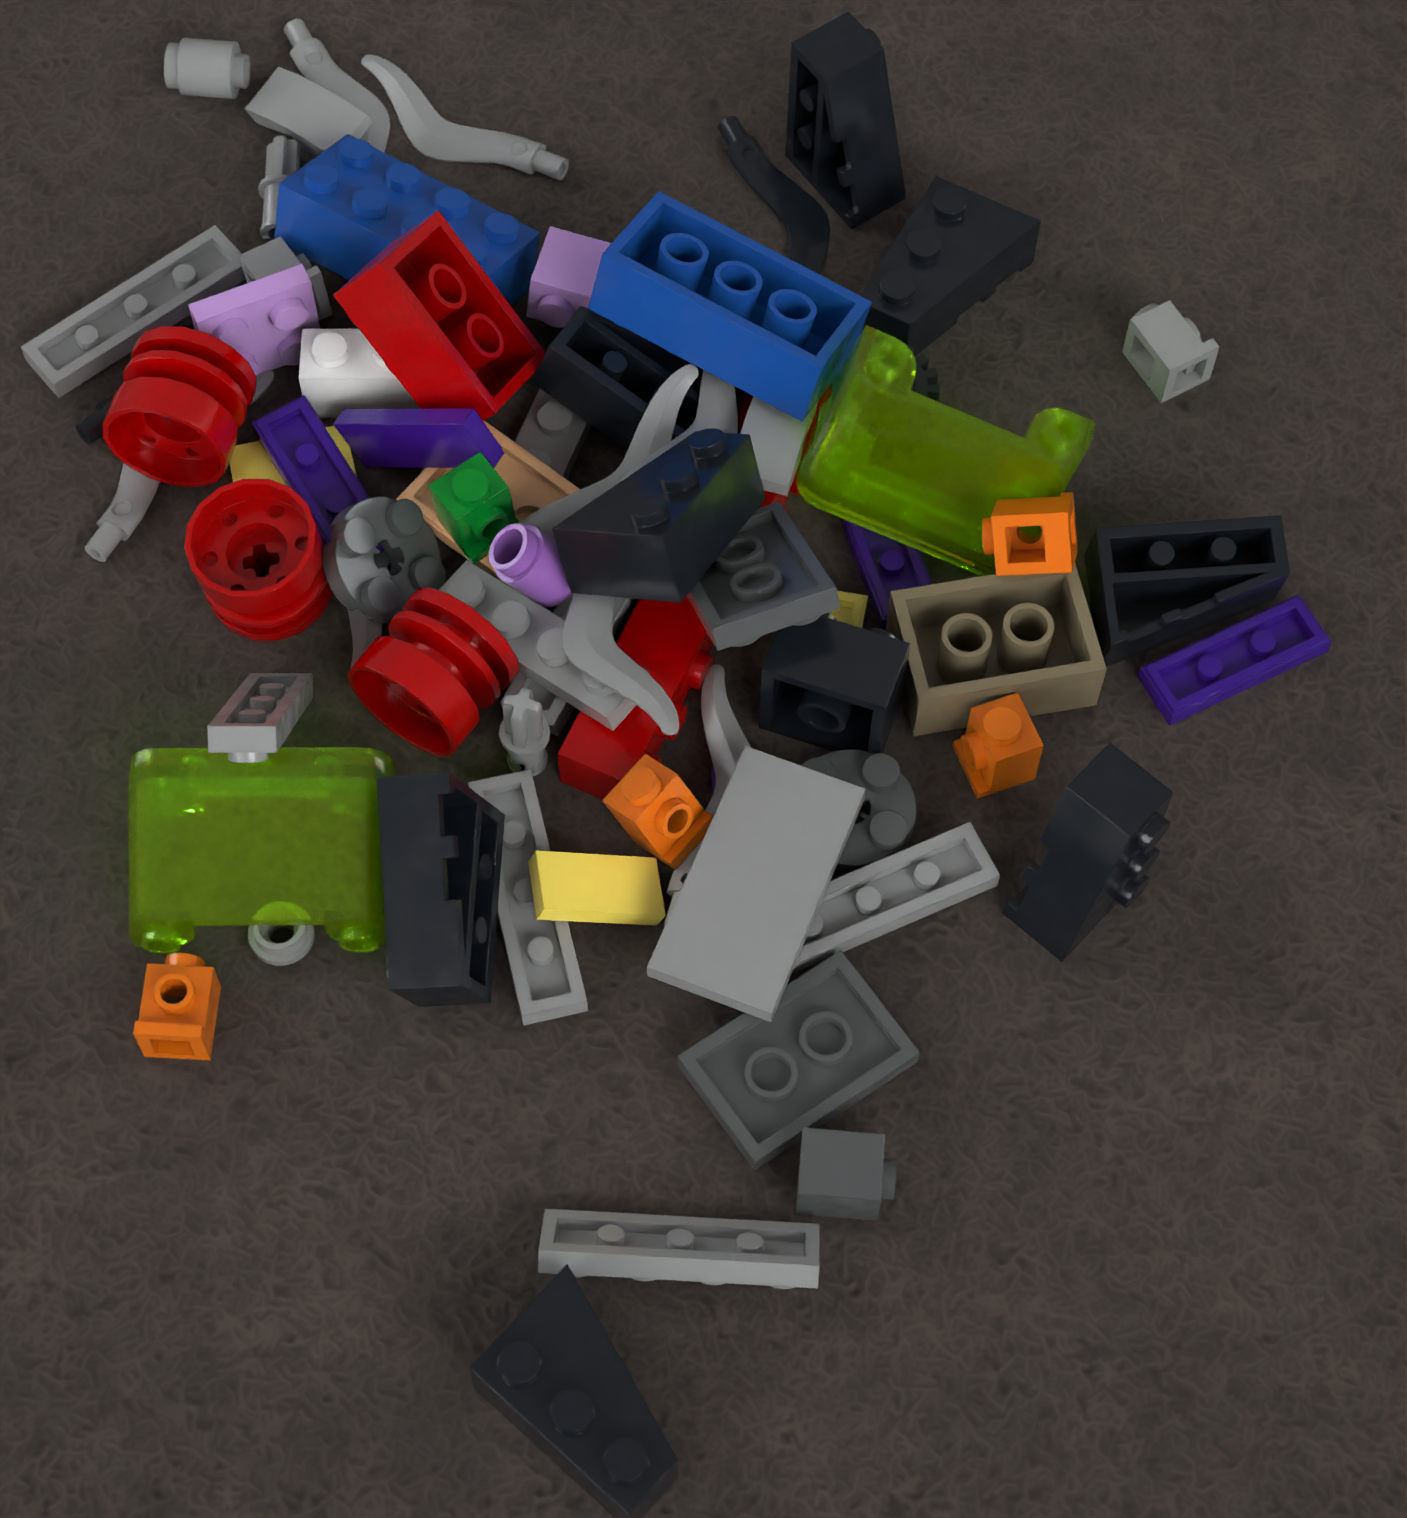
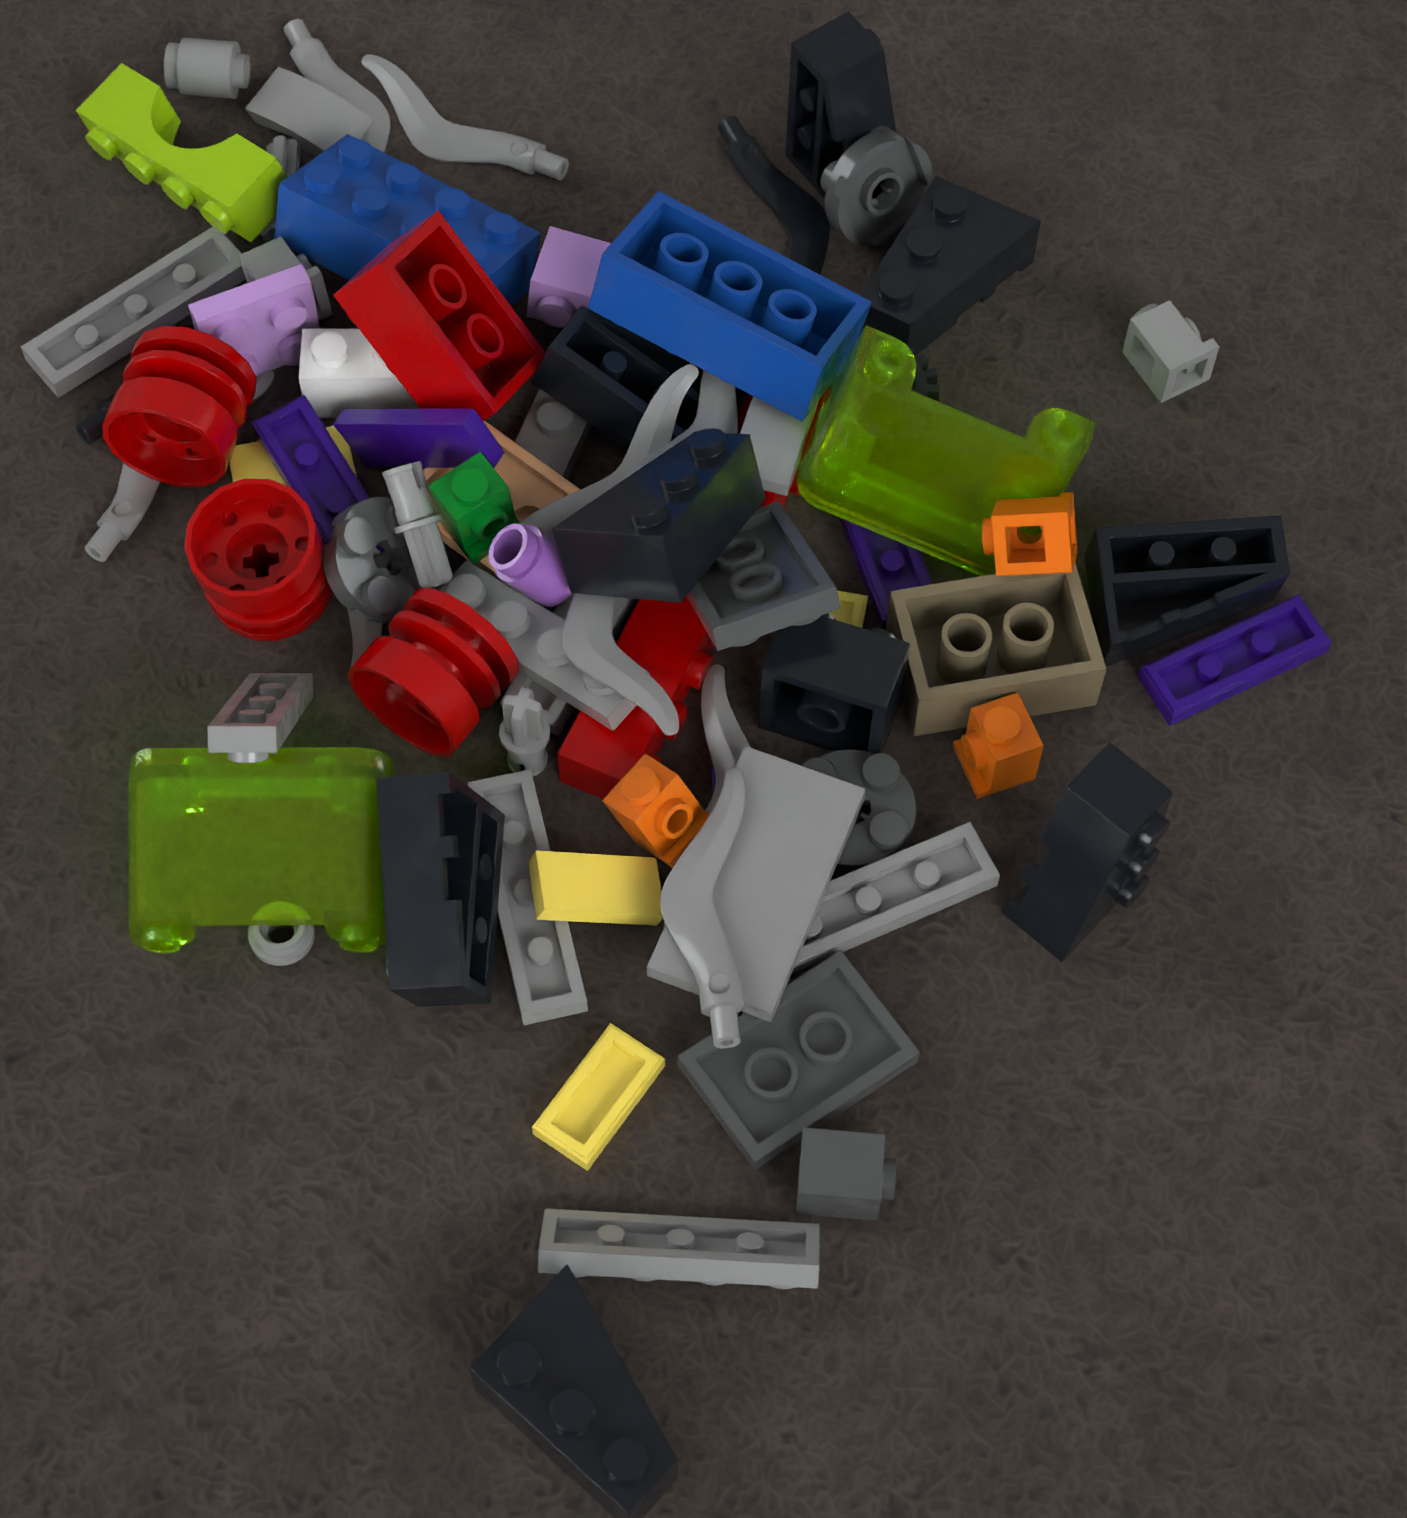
orange brick [133,953,221,1060] -> none
none -> lime arch [76,63,288,242]
none -> light grey axle [382,461,453,588]
none -> light yellow tile [532,1023,665,1171]
none -> light grey piece [660,768,746,1048]
none -> dark grey plate [820,126,933,247]

